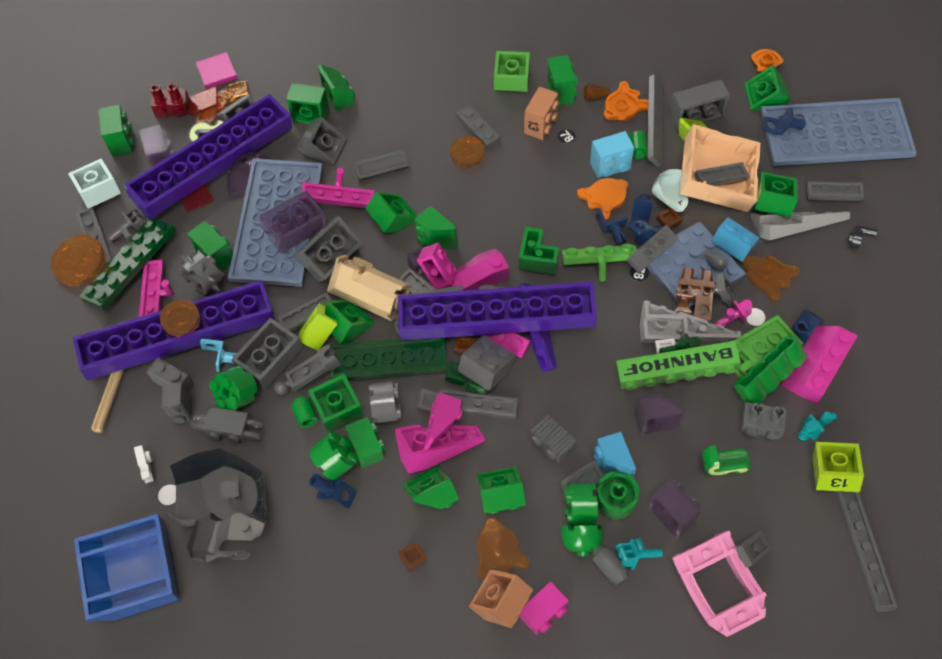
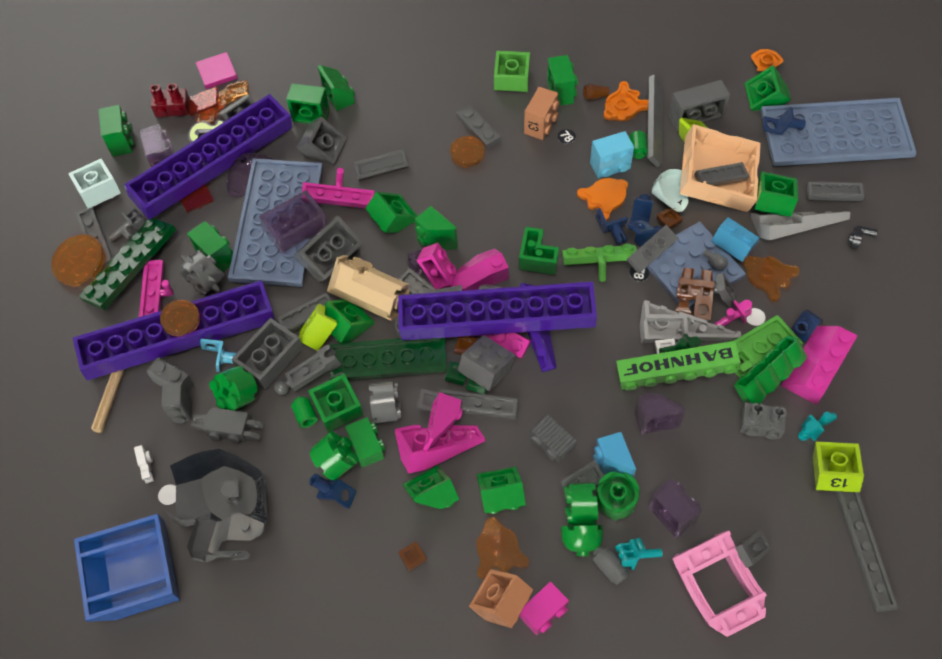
green animal [701,445,751,476] -> none

